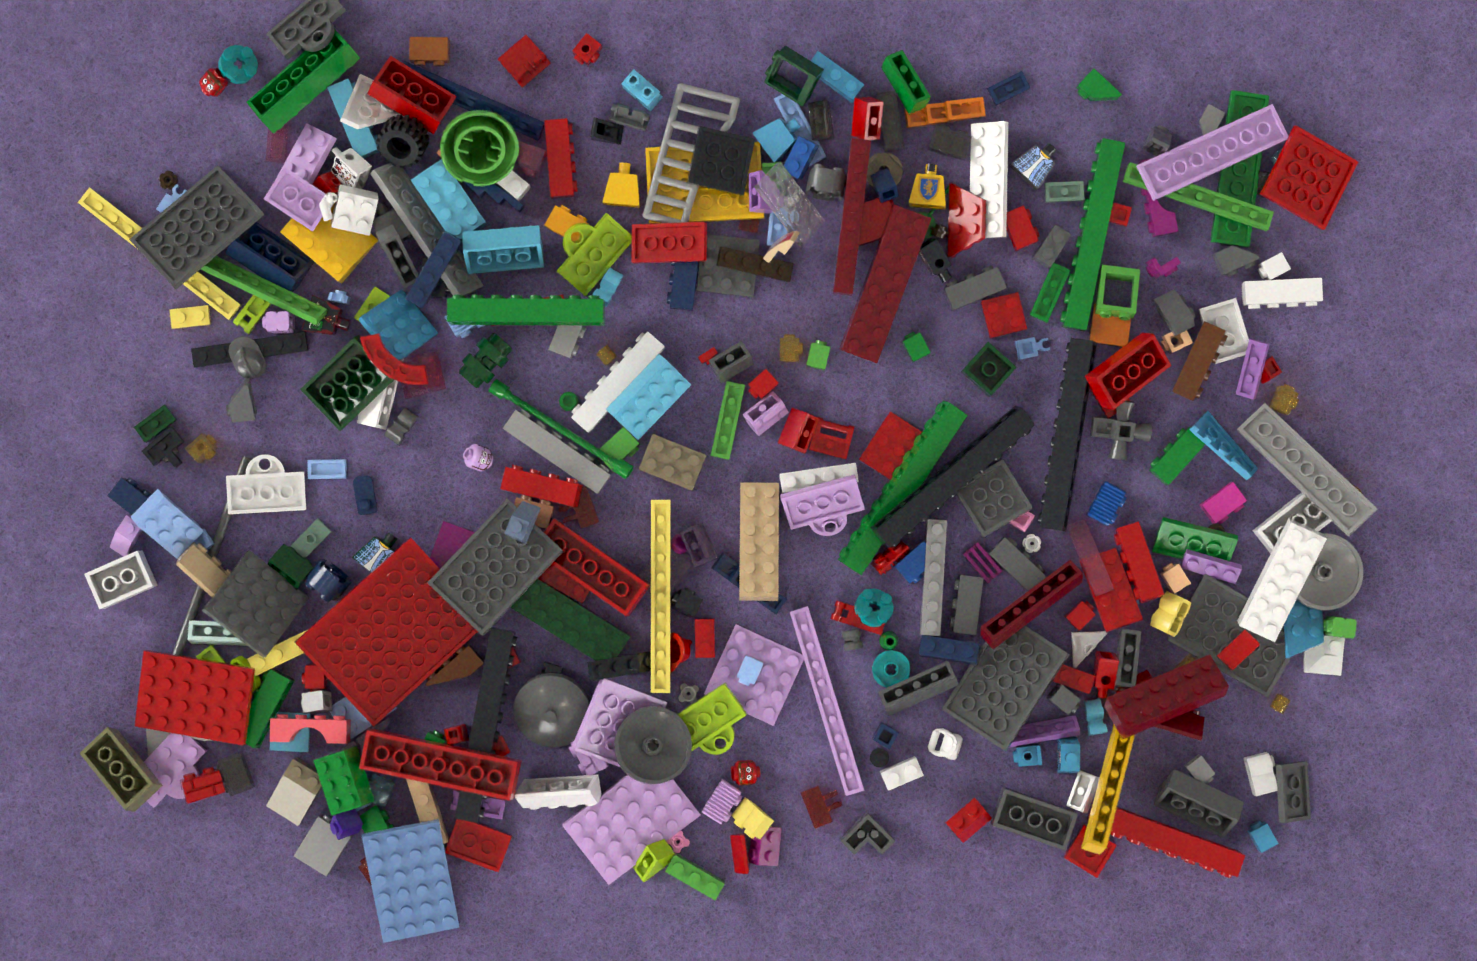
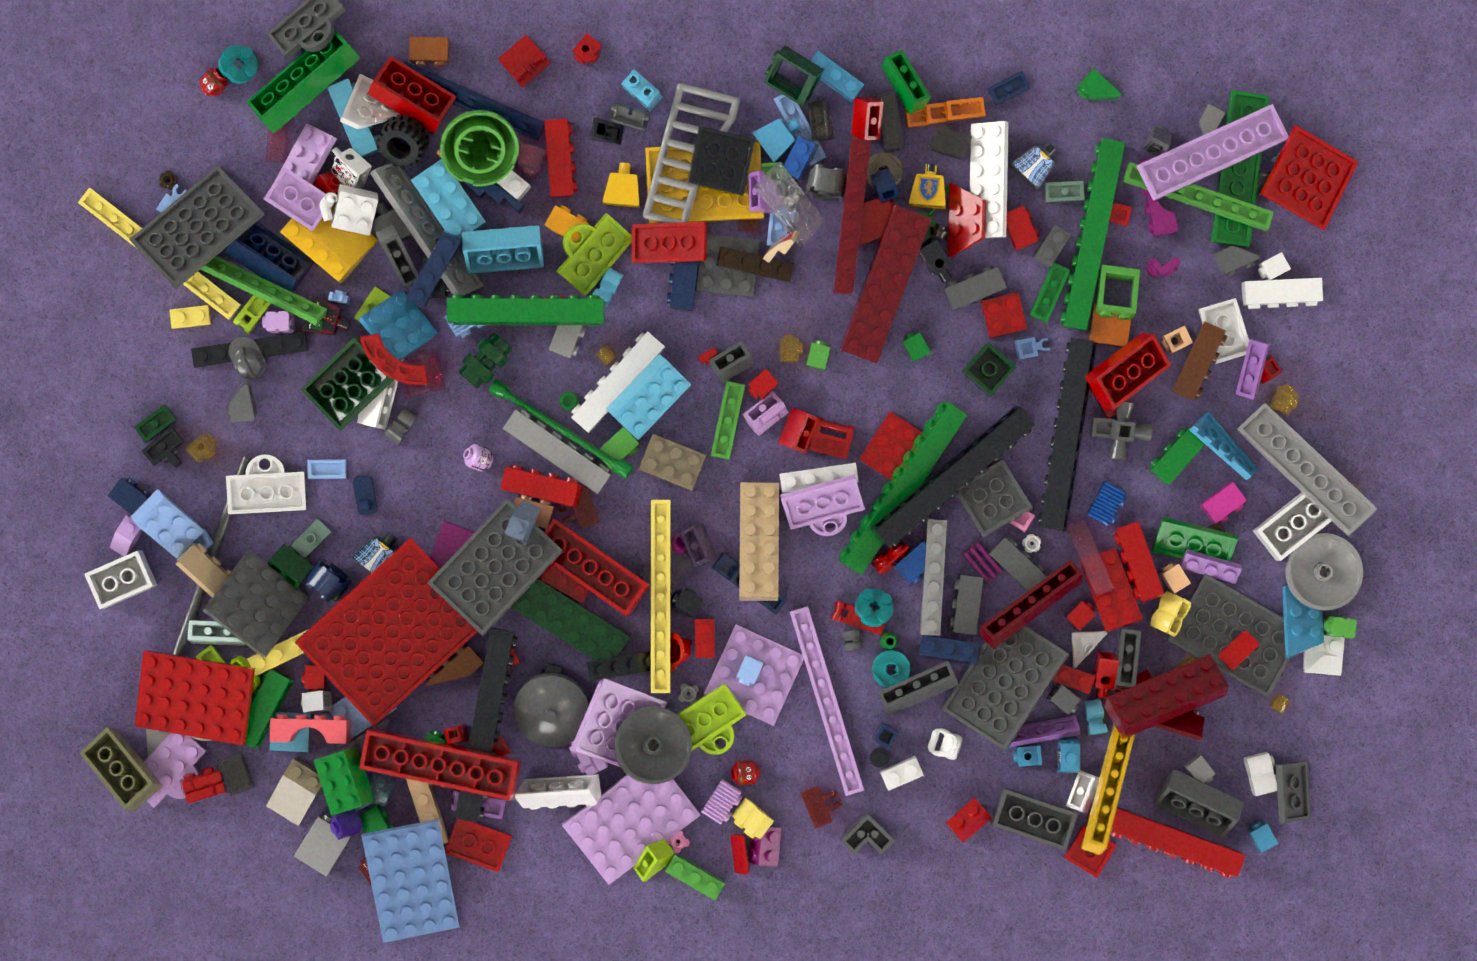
dark grey brick [1154,289,1196,336] -> none
white brick [1237,518,1327,642] -> none

